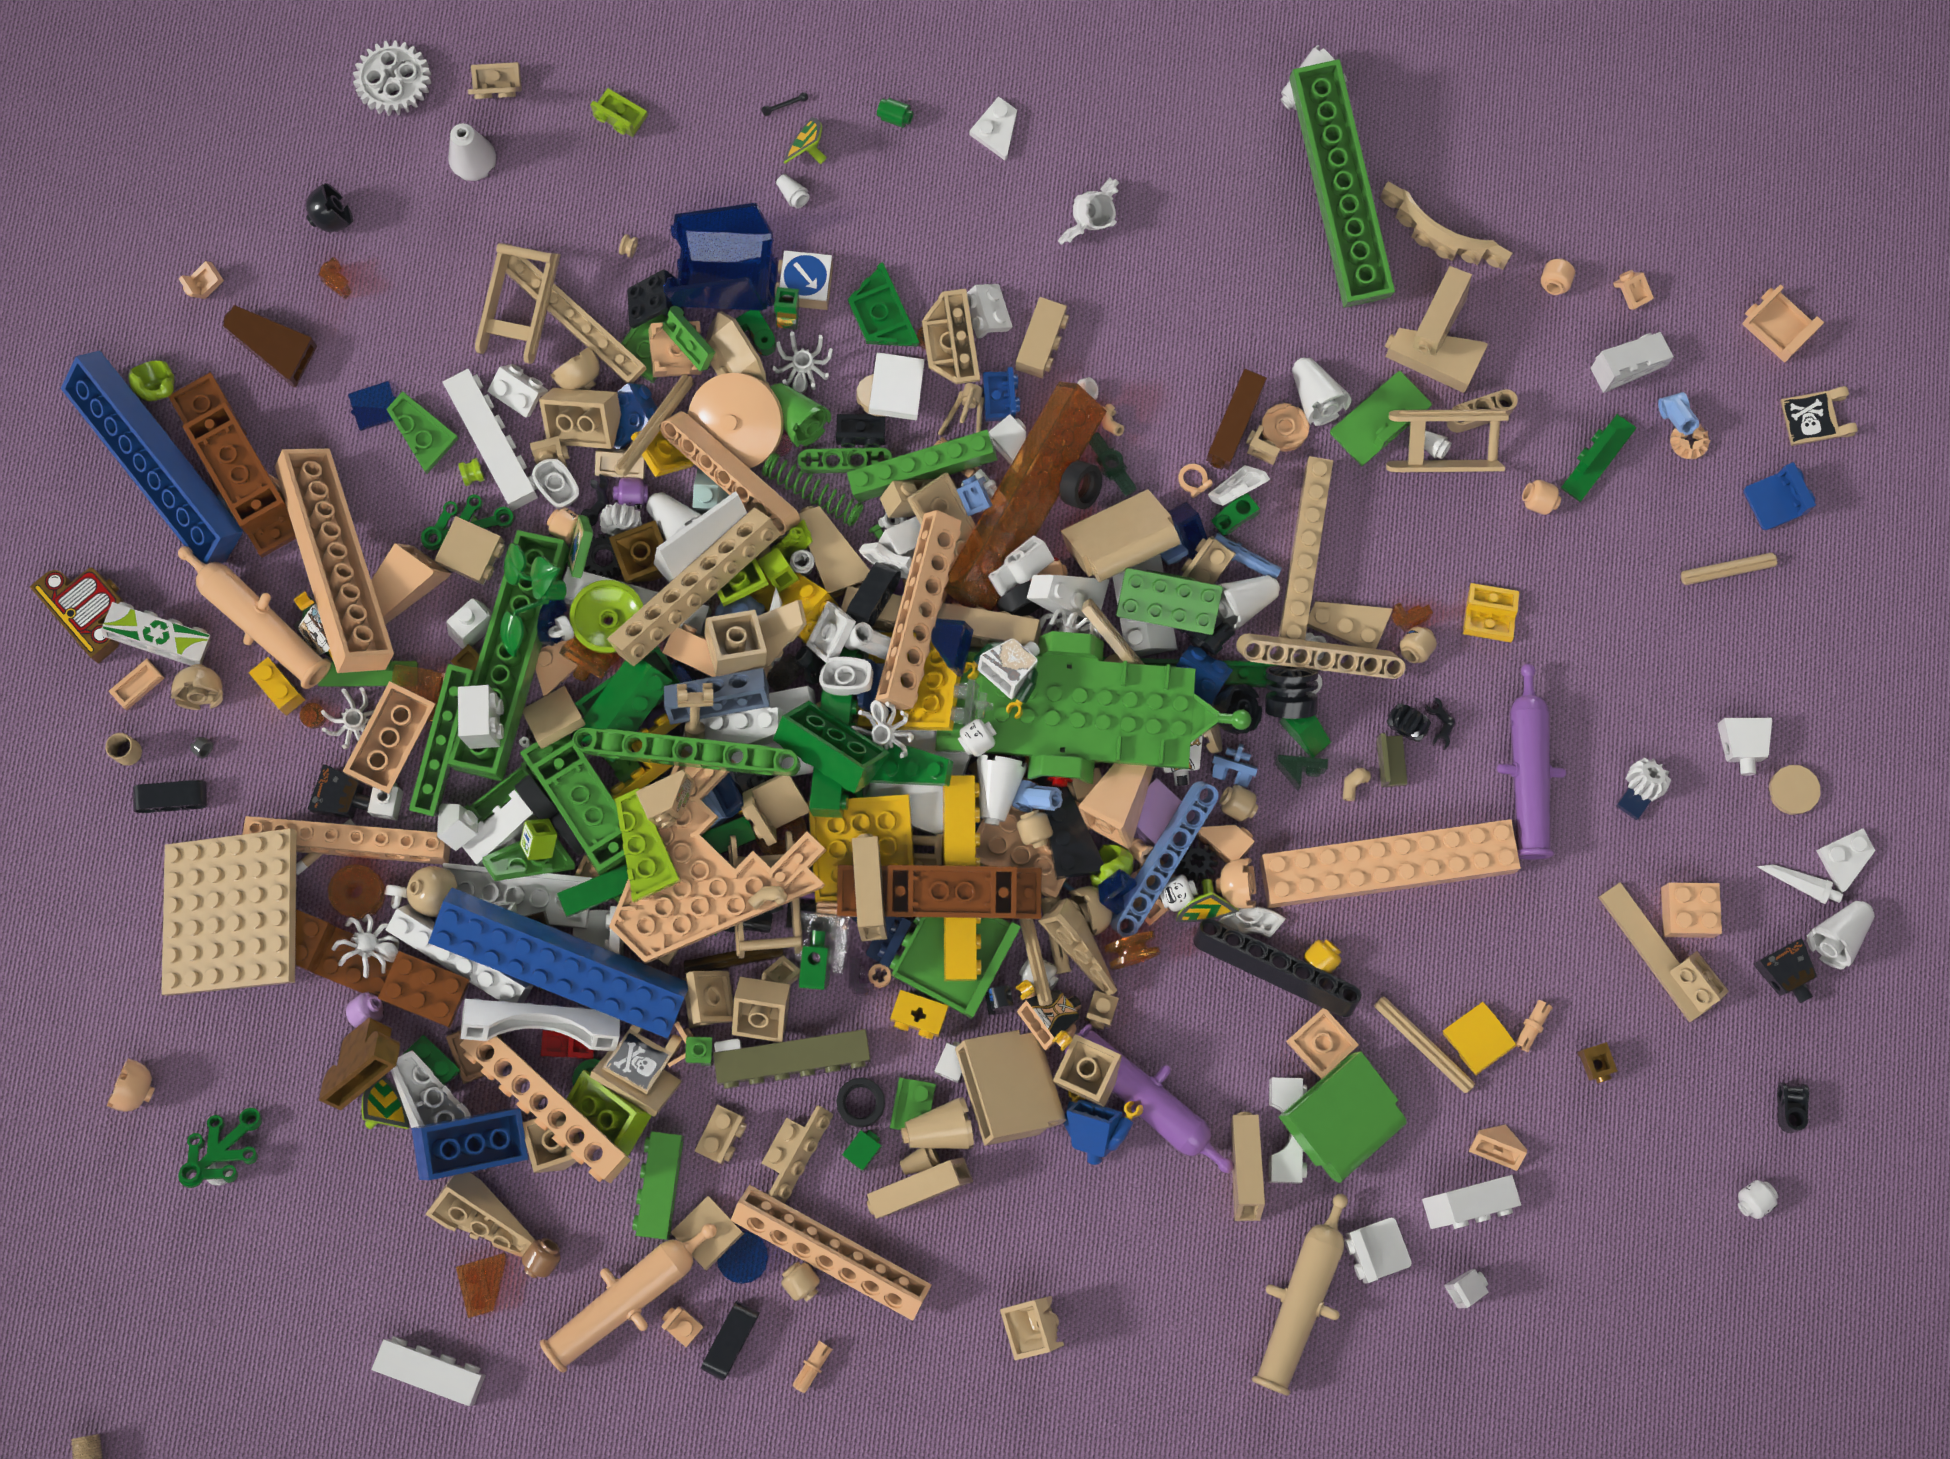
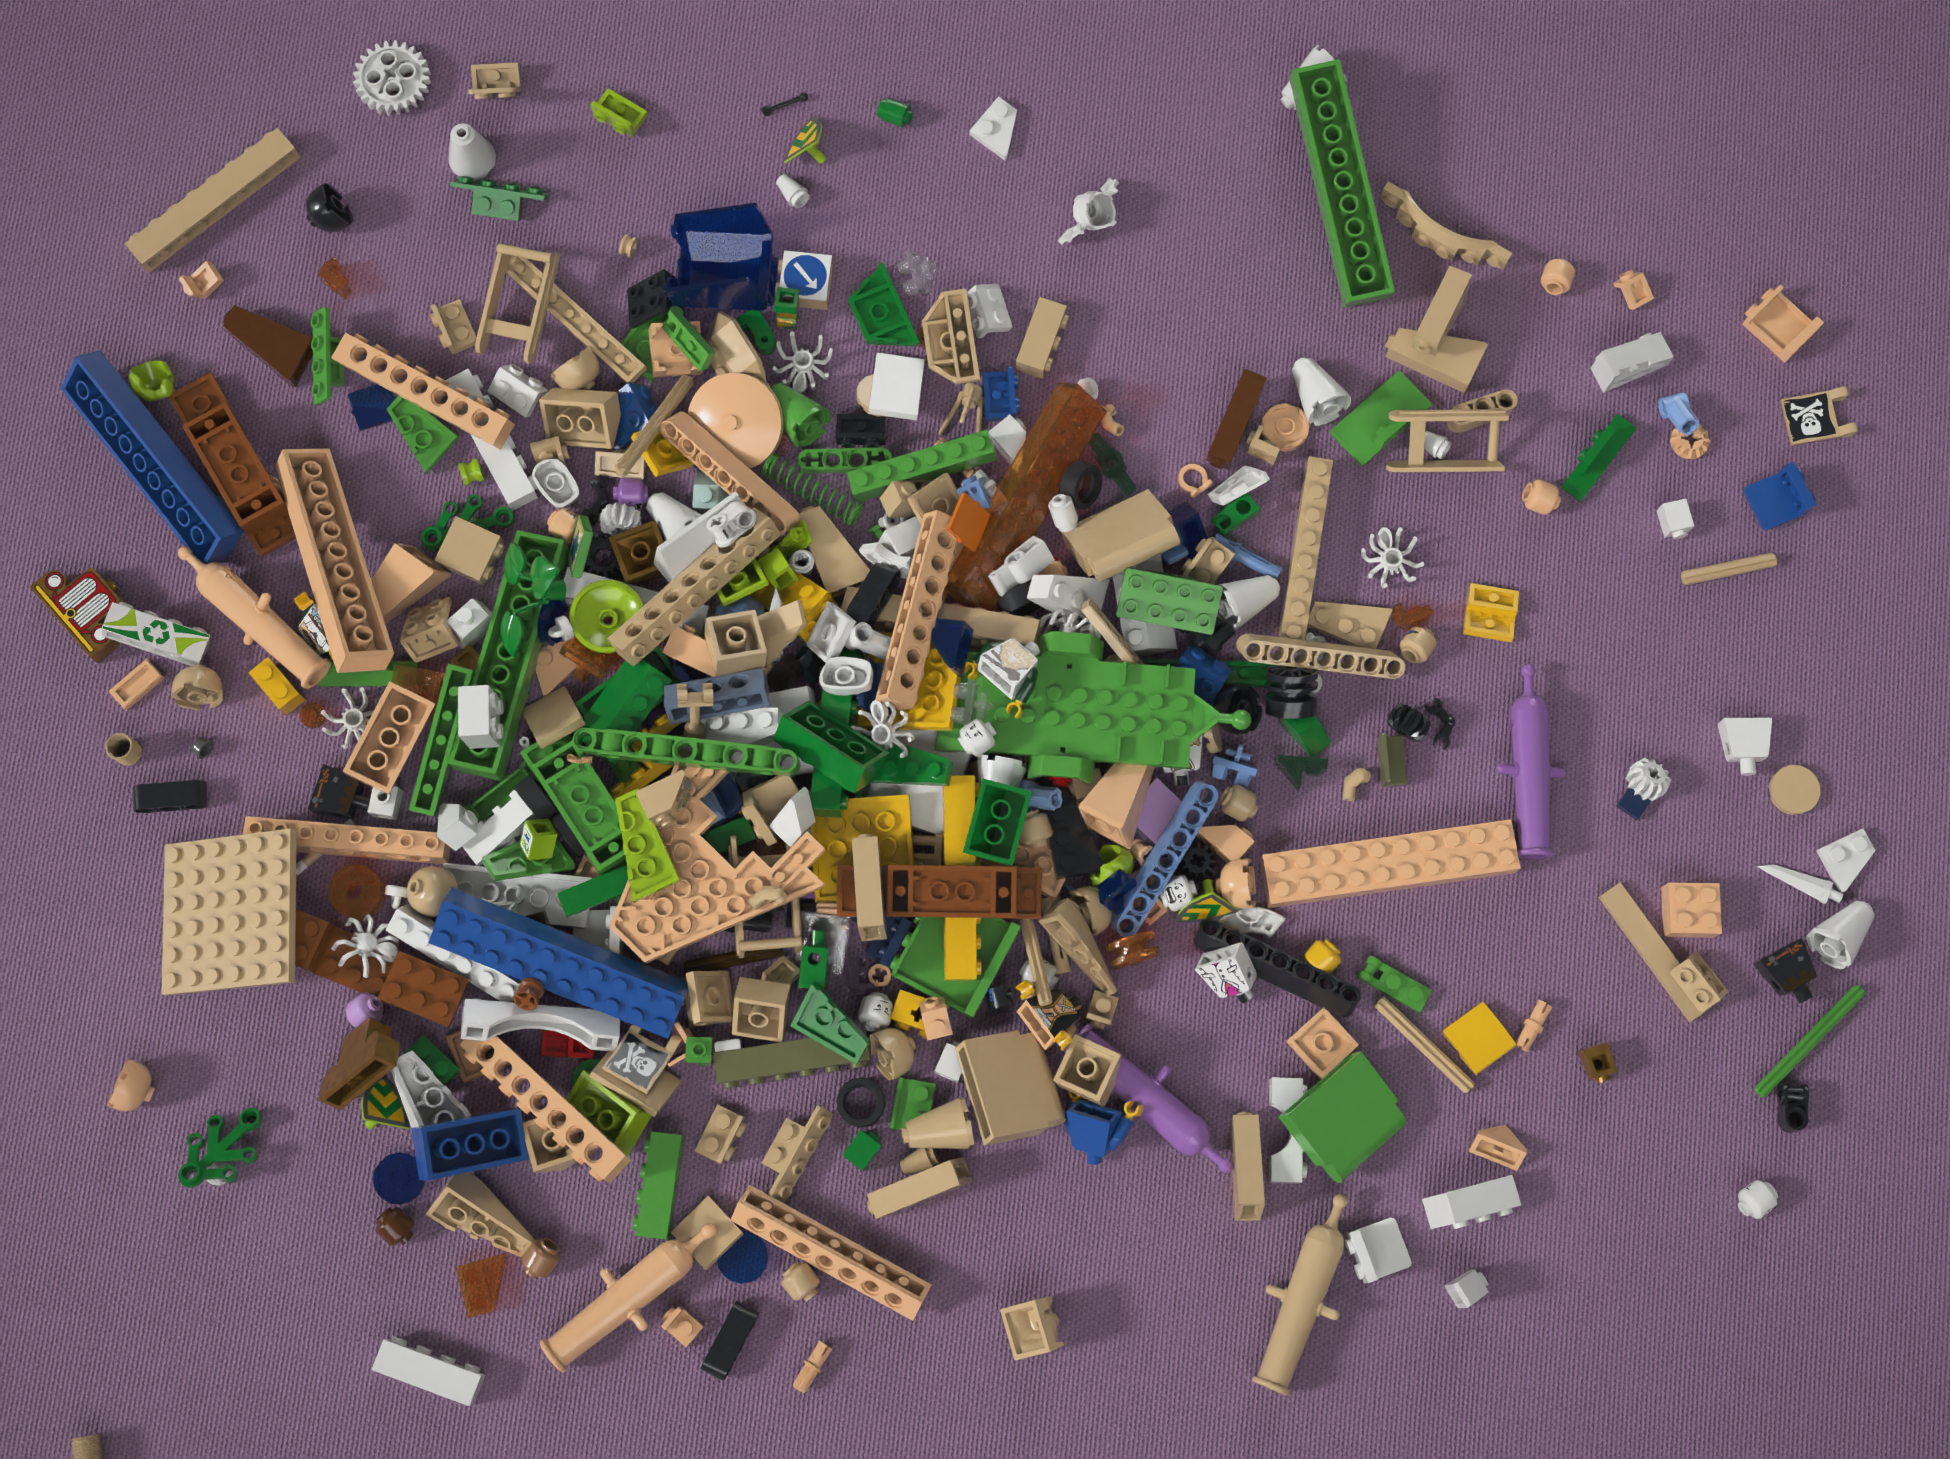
none -> tan brick [125,128,301,273]
none -> bright green bracket [311,307,344,405]
none -> light nougat brick [331,333,515,450]
none -> clear blue tile [373,1152,426,1205]
none -> reddish brown head [375,1207,414,1246]
none -> tan bracket [400,597,460,663]
none -> tan bracket [429,299,477,355]
none -> green bracket [450,176,550,221]
none -> dark orange wheel [513,978,545,1011]
none -> light nougat leg [567,754,593,764]
none -> white piece [706,500,757,547]
none -> white slope [769,787,816,847]
none -> green wing [790,981,870,1065]
none -> white head [858,992,893,1032]
none -> tan cylinder [868,1028,916,1081]
none -> clear hips [896,249,938,297]
none -> light nougat bracket [919,997,953,1040]
none -> orange piece [946,492,991,552]
none -> green slope [963,778,1032,866]
none -> white brick [1048,494,1078,532]
none -> white torso [1195,942,1257,1003]
none -> bright green plate [1357,956,1432,1013]
none -> white animal [1361,527,1425,589]
none -> white brick [1657,499,1694,539]
none -> bright green axle [1754,985,1866,1098]

